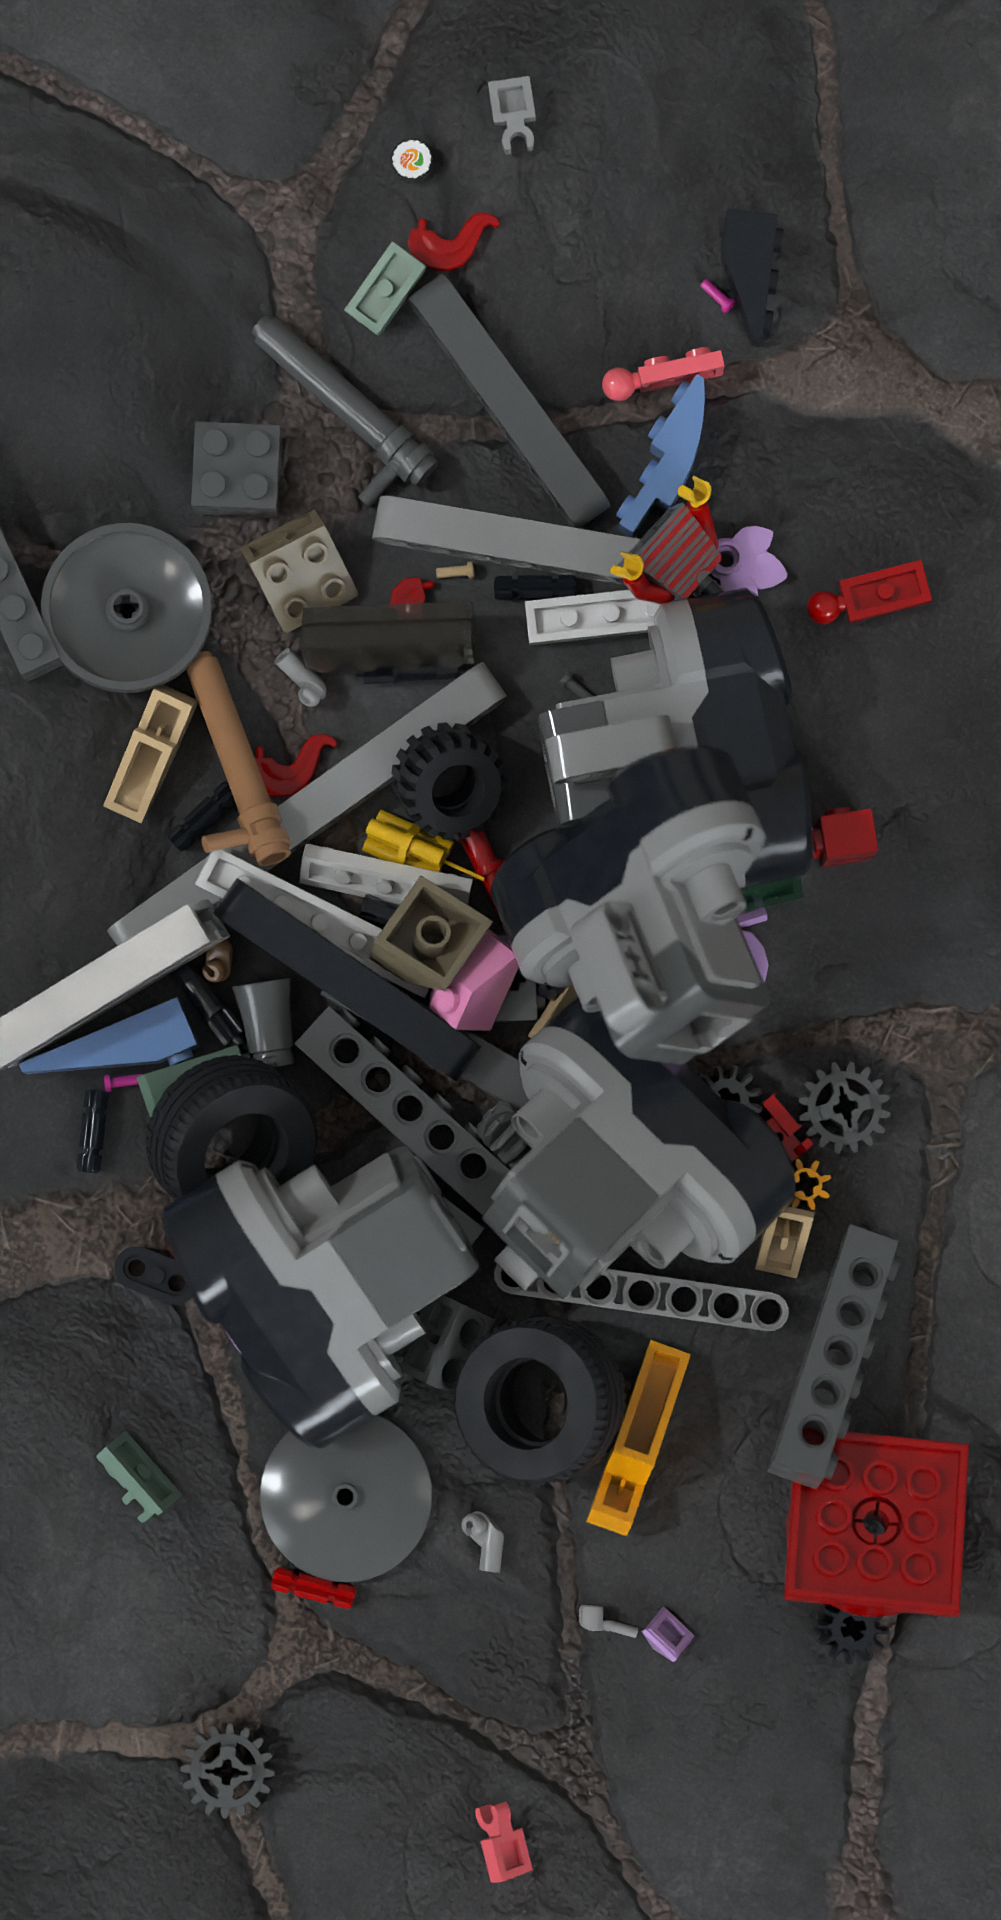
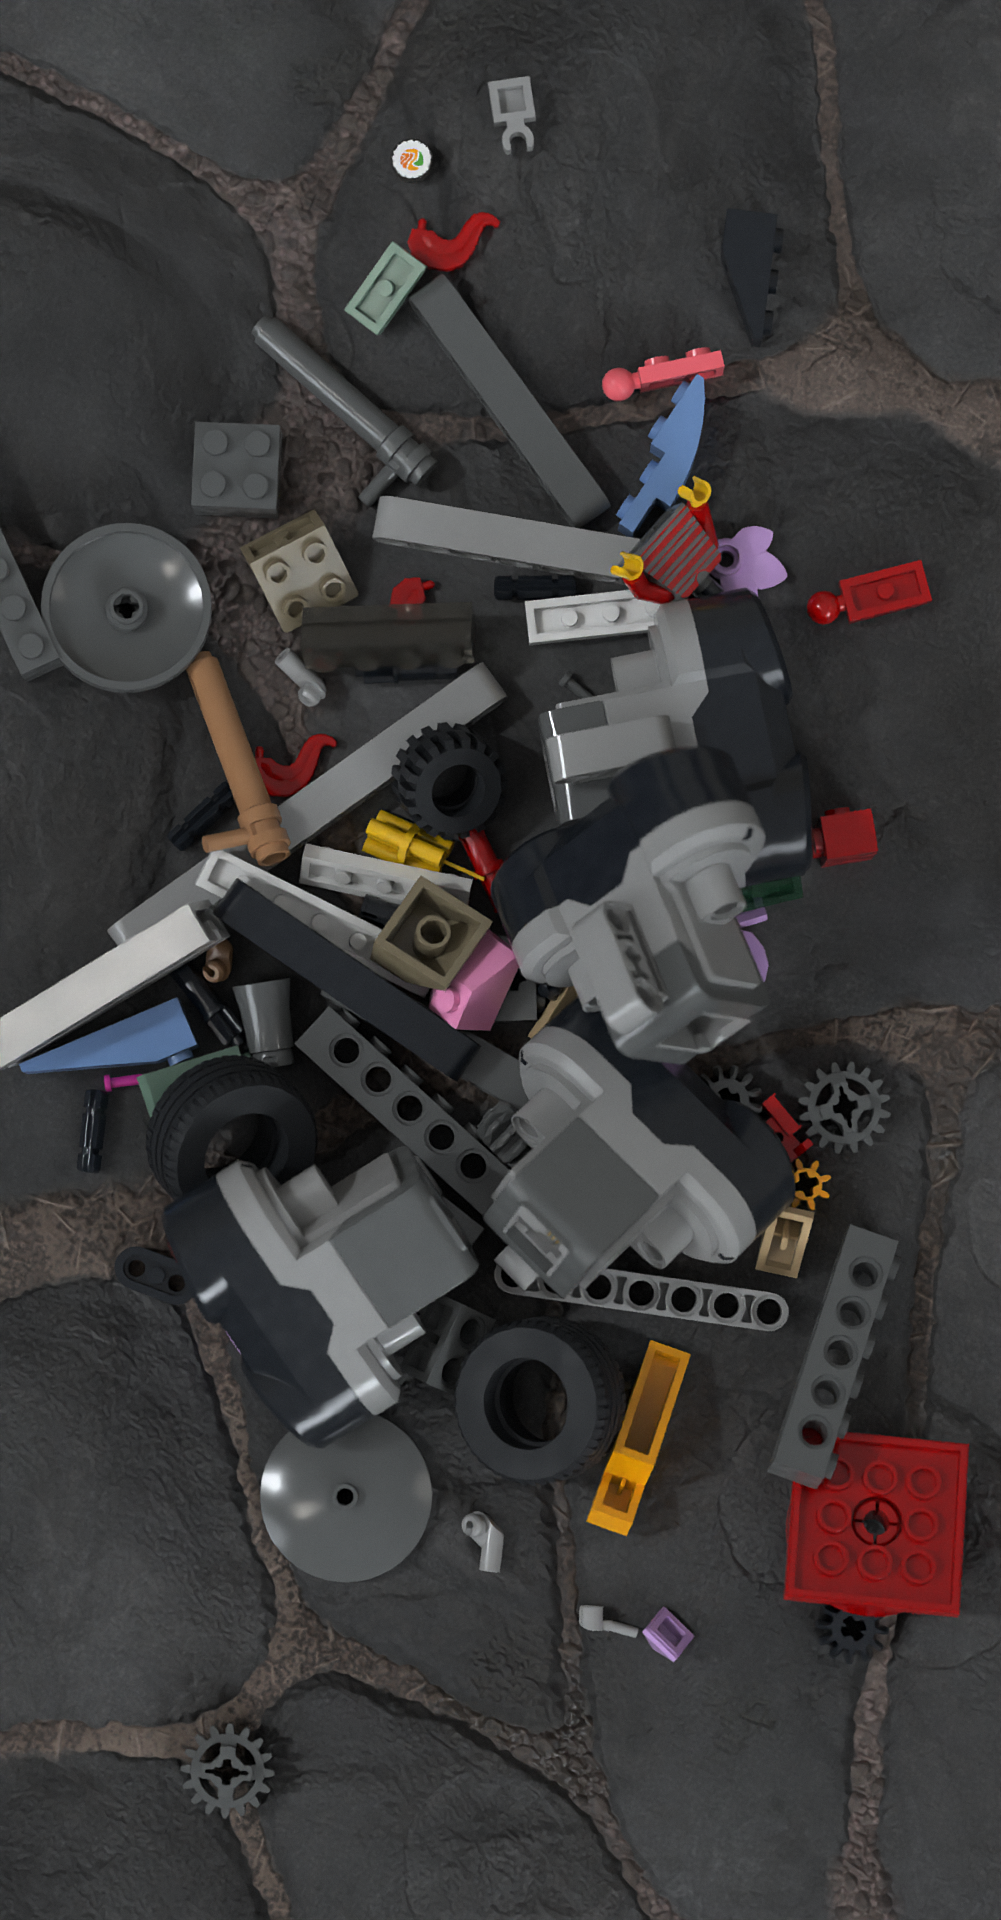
sand green plate [96,1431,182,1523] -> none
tan slope [103,685,198,824] -> none
red axle [271,1567,356,1609] -> none
tan piece [436,561,475,579] -> none
coral plate [475,1801,533,1883] -> none
dark pink piece [700,279,736,313] -> none

